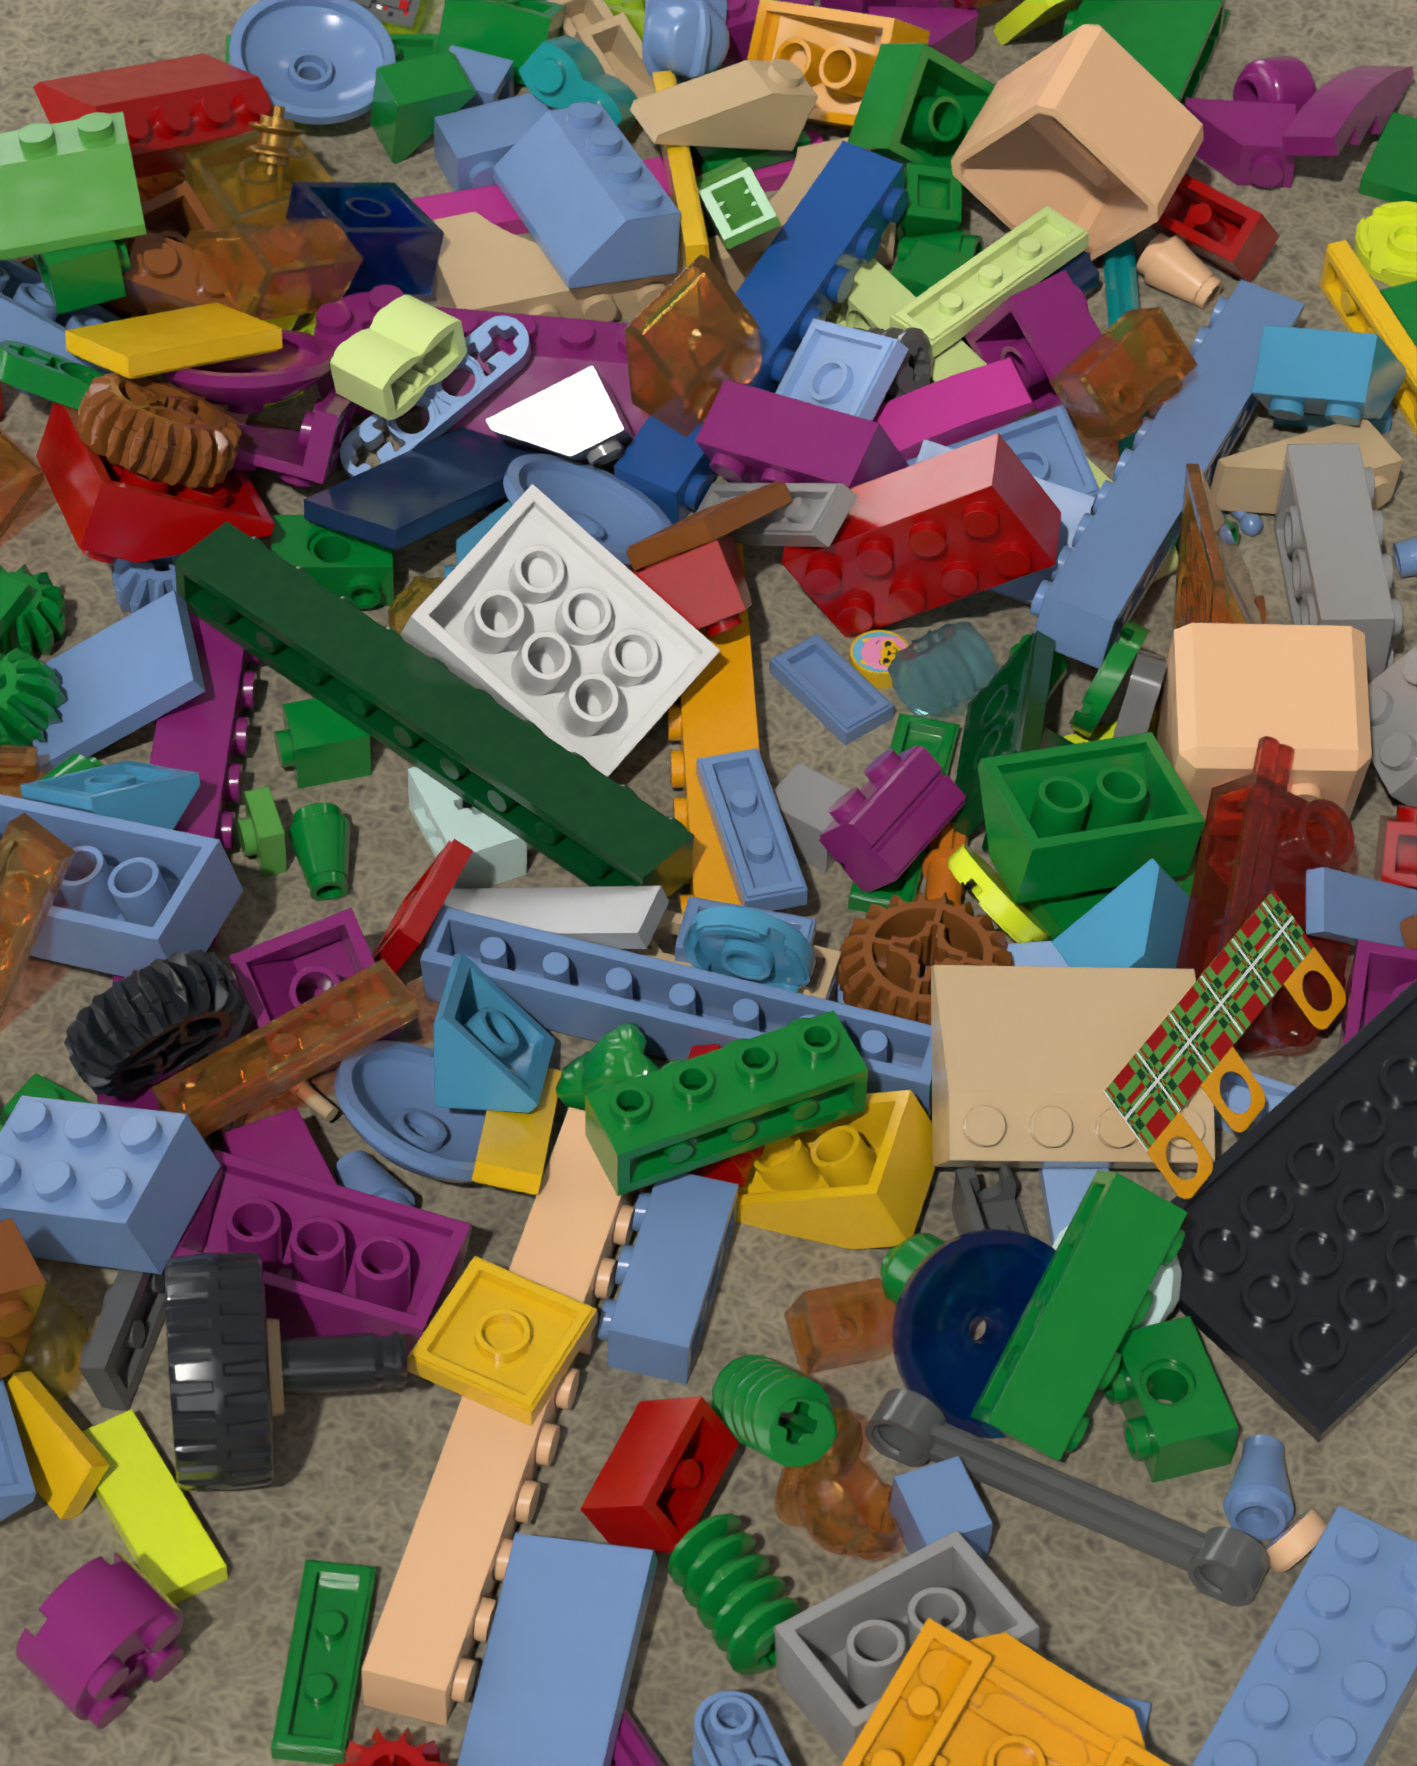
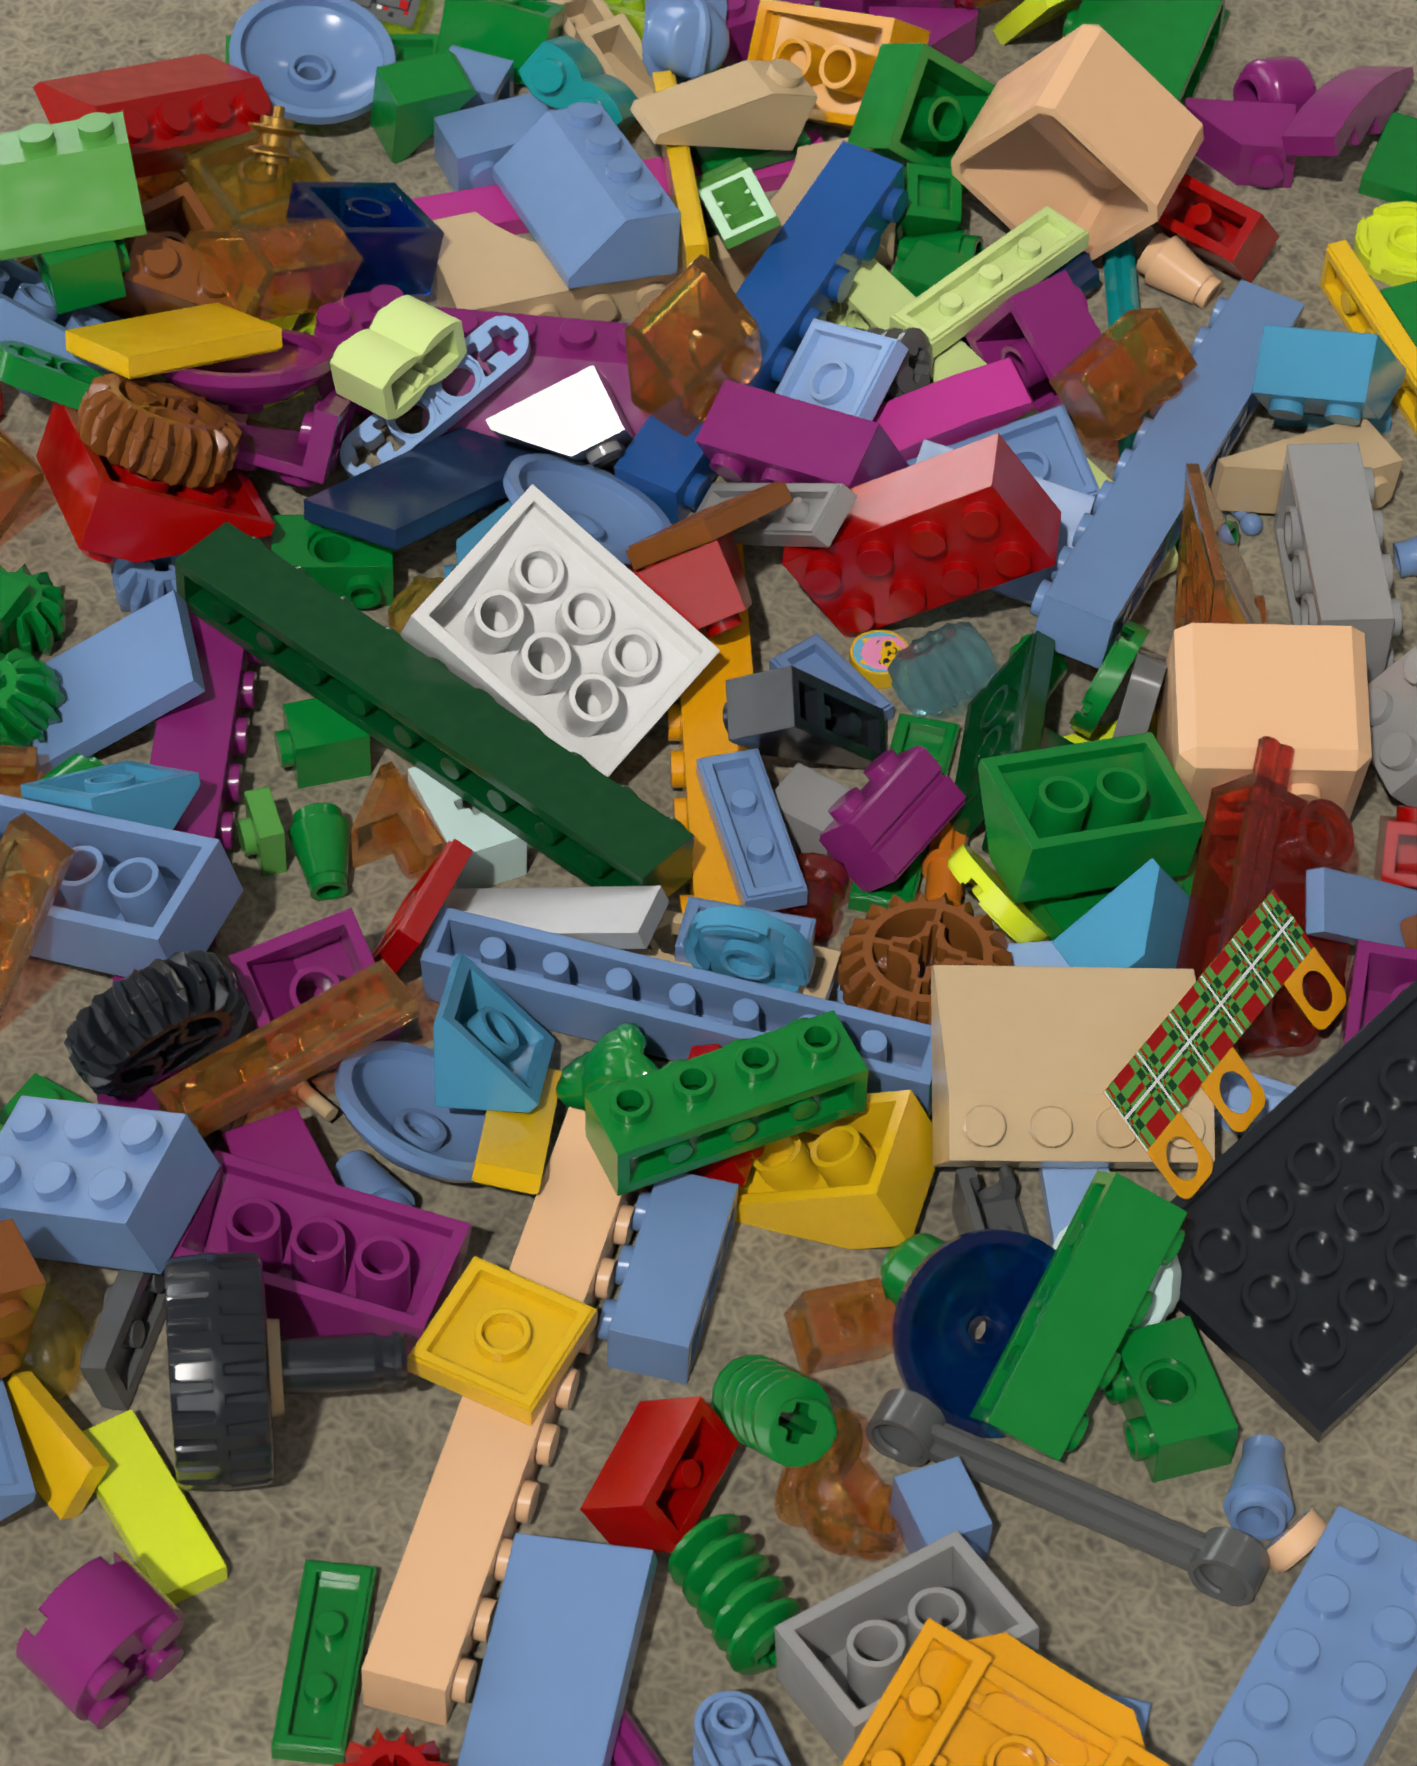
none -> clear orange slope [351,761,447,880]
none -> black slope [723,665,886,769]
none -> clear red wheel [775,852,850,942]

